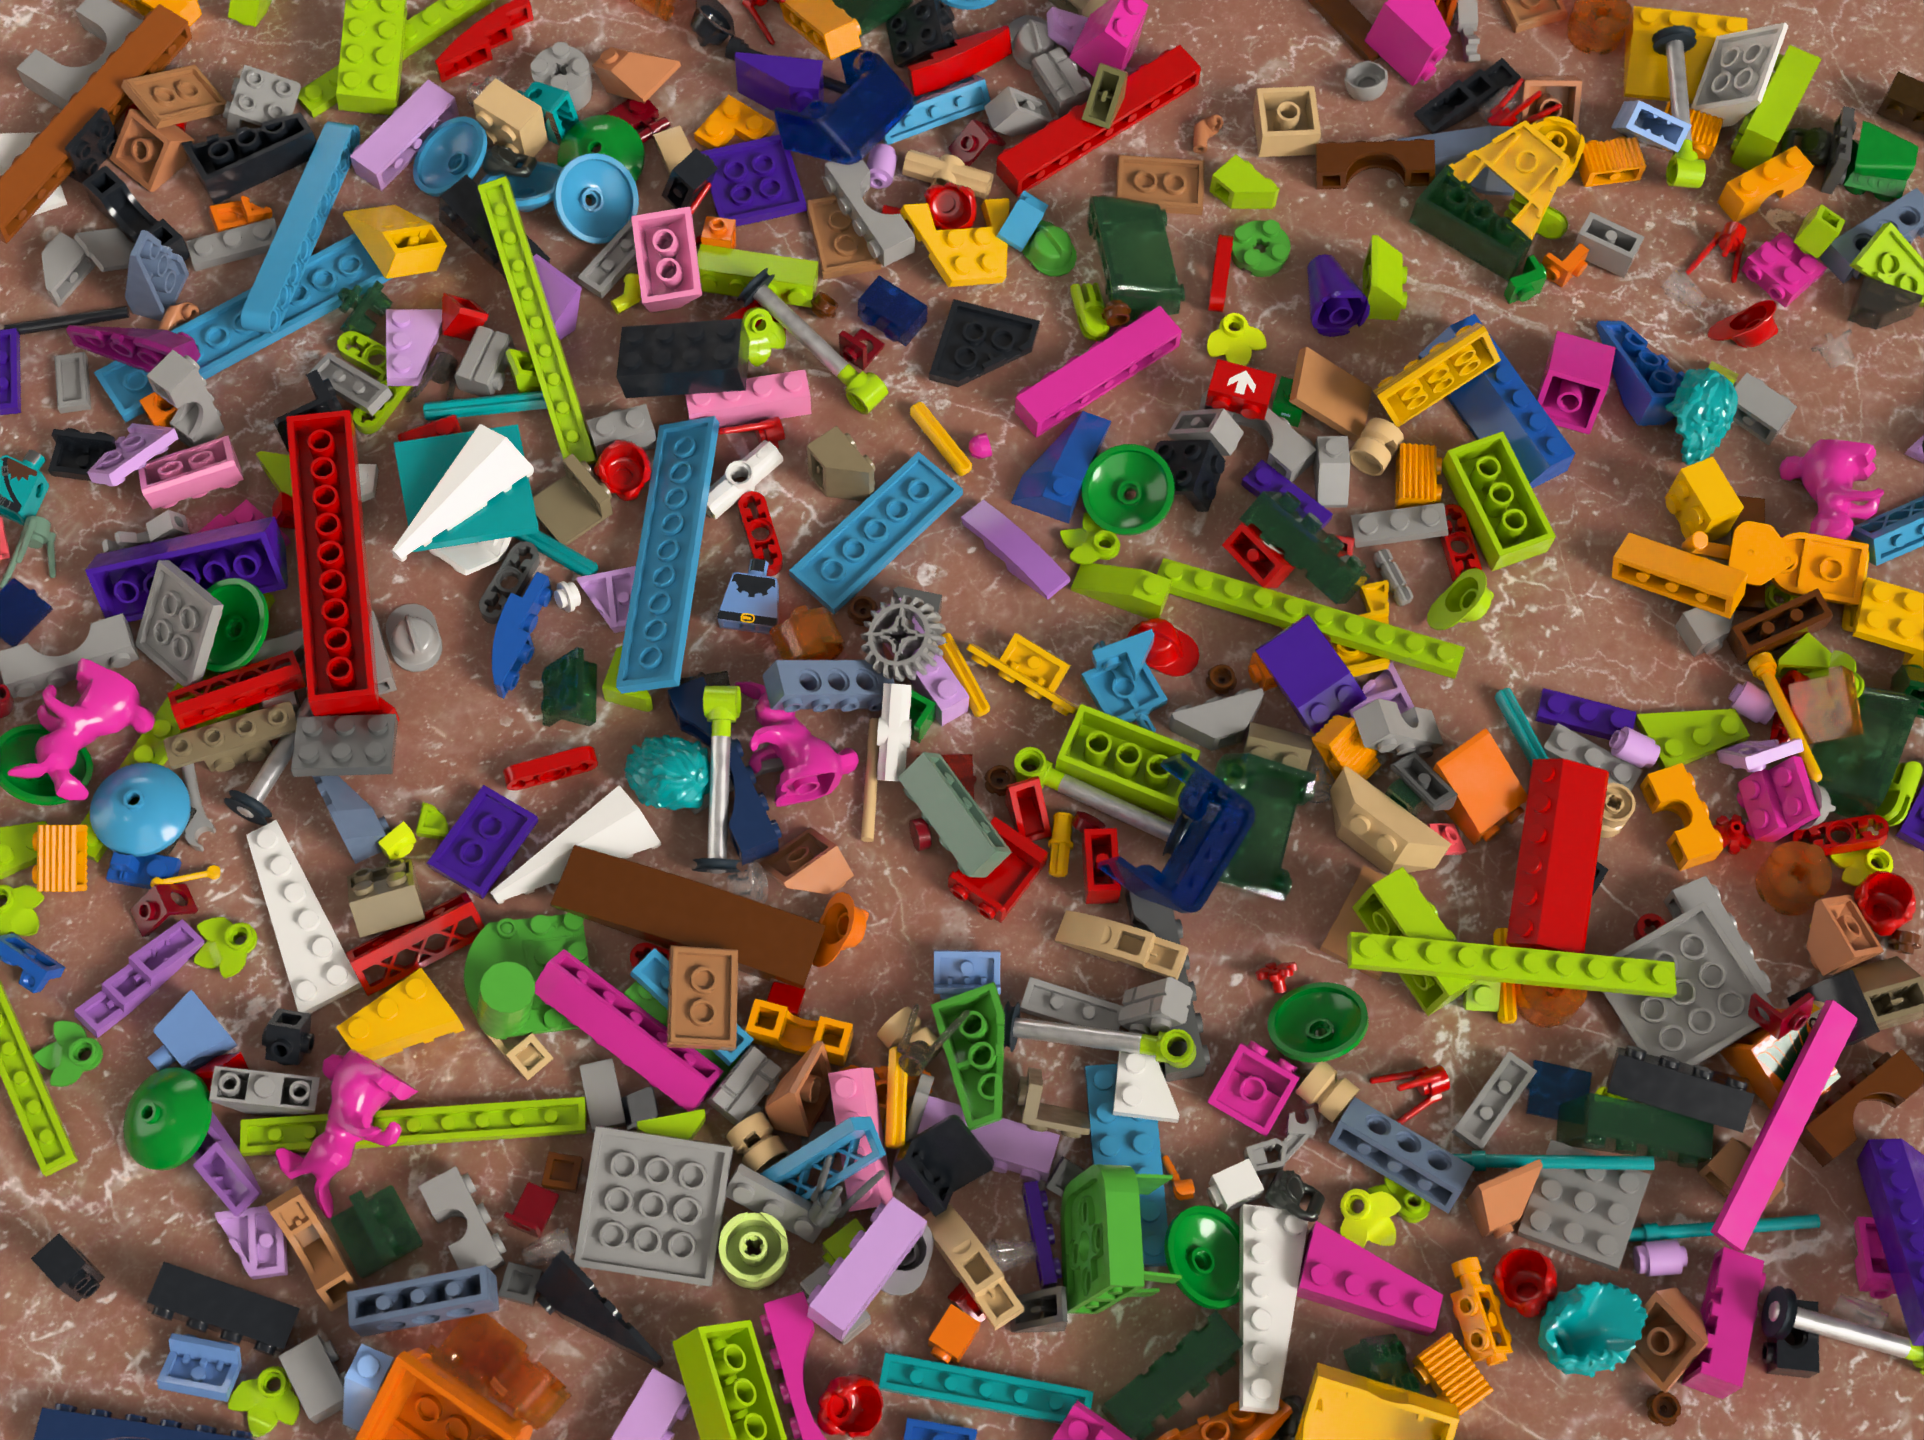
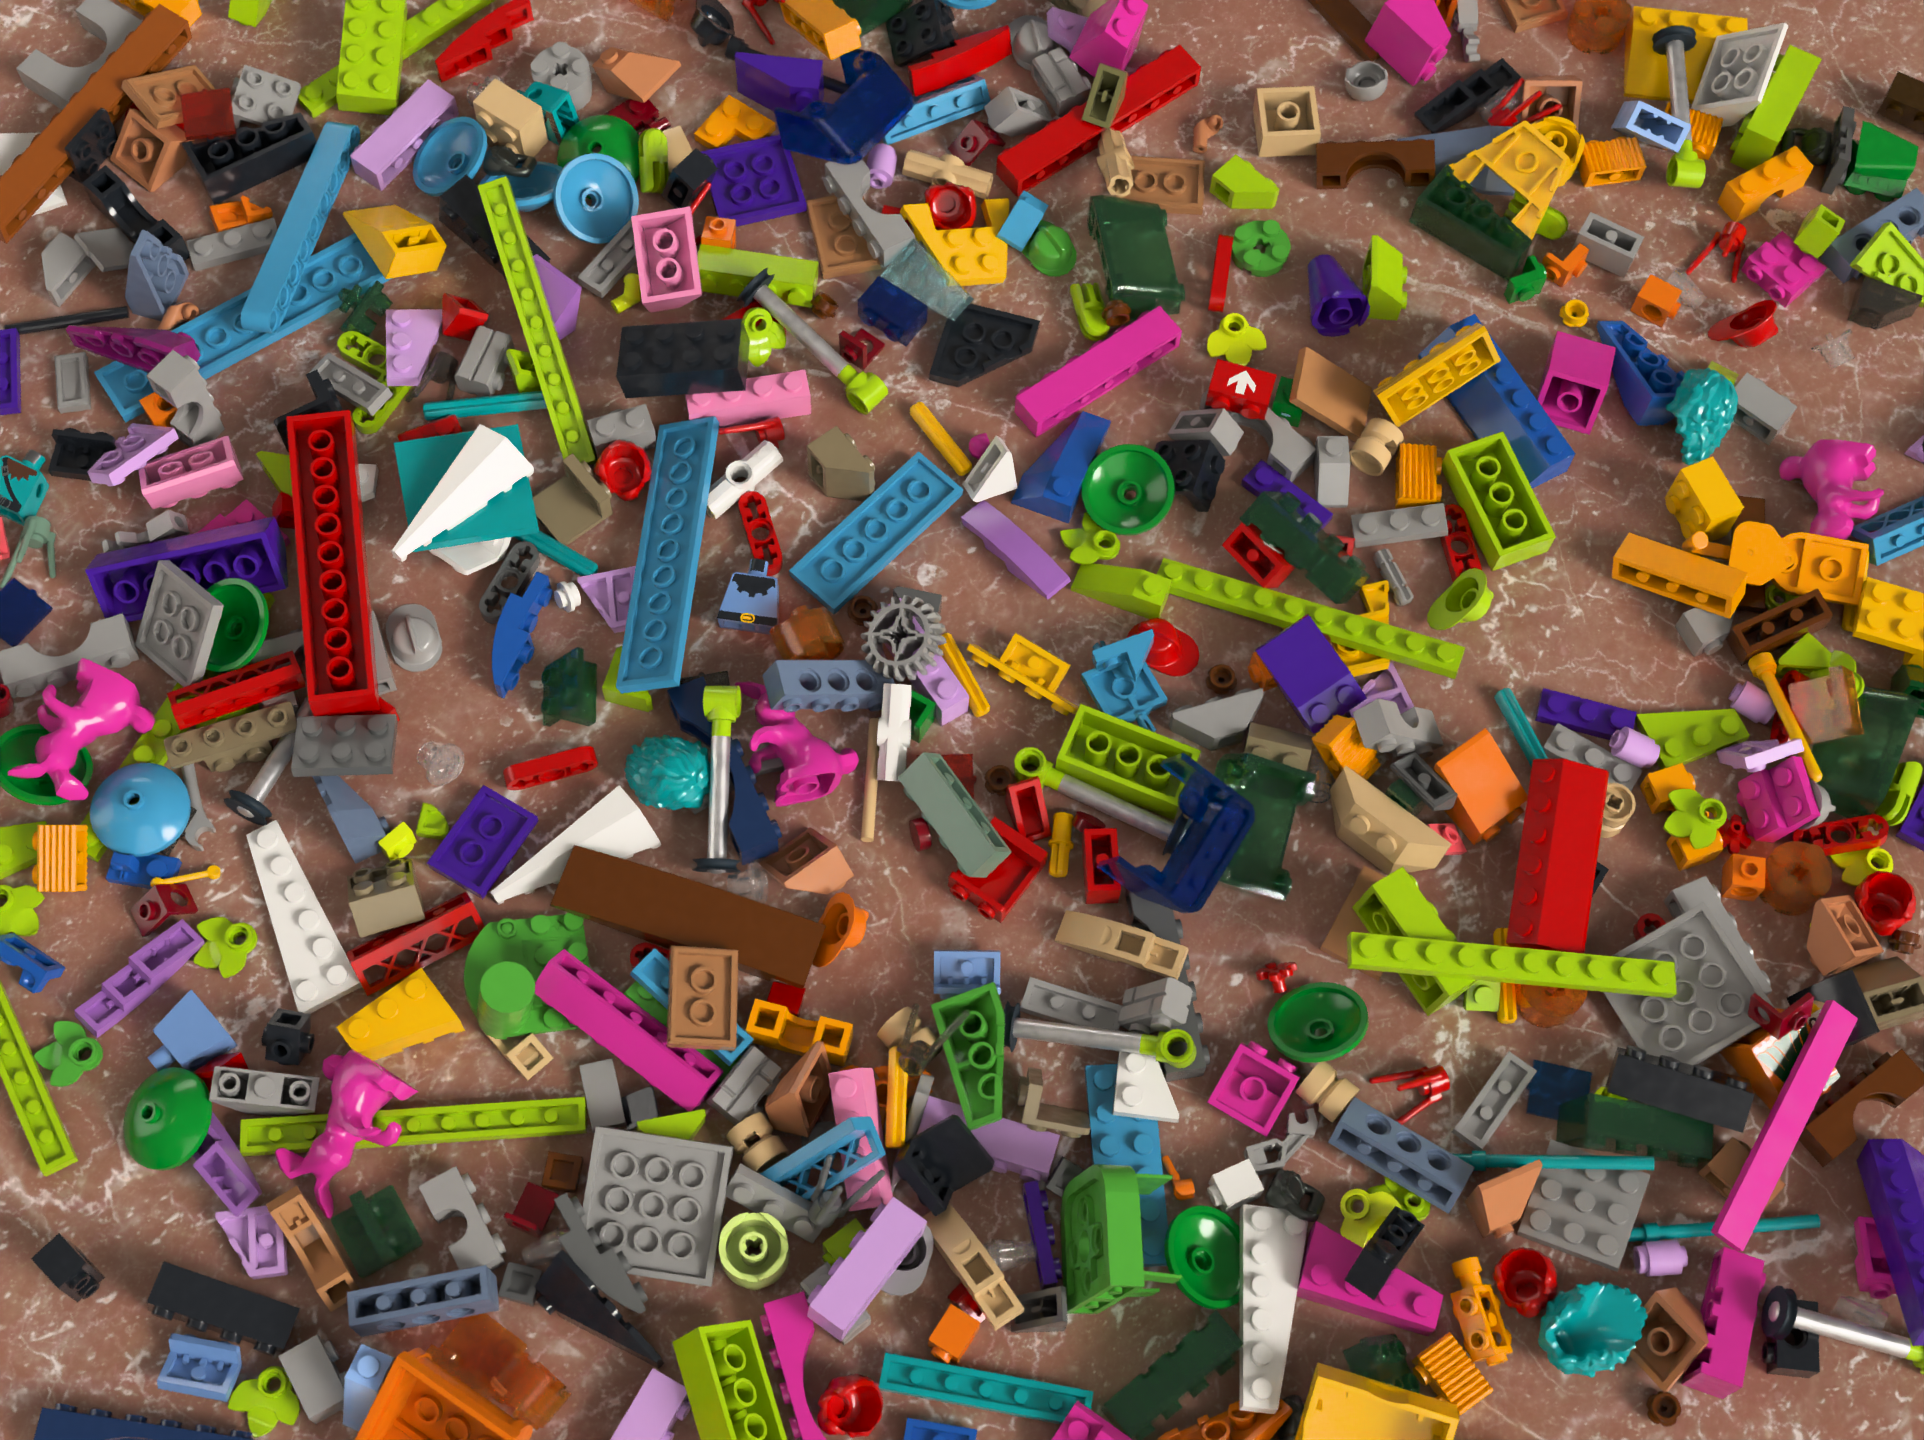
none -> clear red piece [180,88,236,140]
none -> clear piece [417,741,465,786]
none -> dark grey slope [554,1192,648,1314]
none -> lime arm [638,128,669,193]
none -> clear light blue wing [874,239,974,321]
none -> white slope [962,436,1017,502]
none -> tan piece [1097,128,1134,198]
none -> black slope [1344,1206,1425,1300]
none -> yellow plate [1559,299,1589,327]
none -> orange brick [1630,274,1682,328]
none -> lime plate [1663,789,1727,849]
none -> orange brick [1721,854,1766,902]

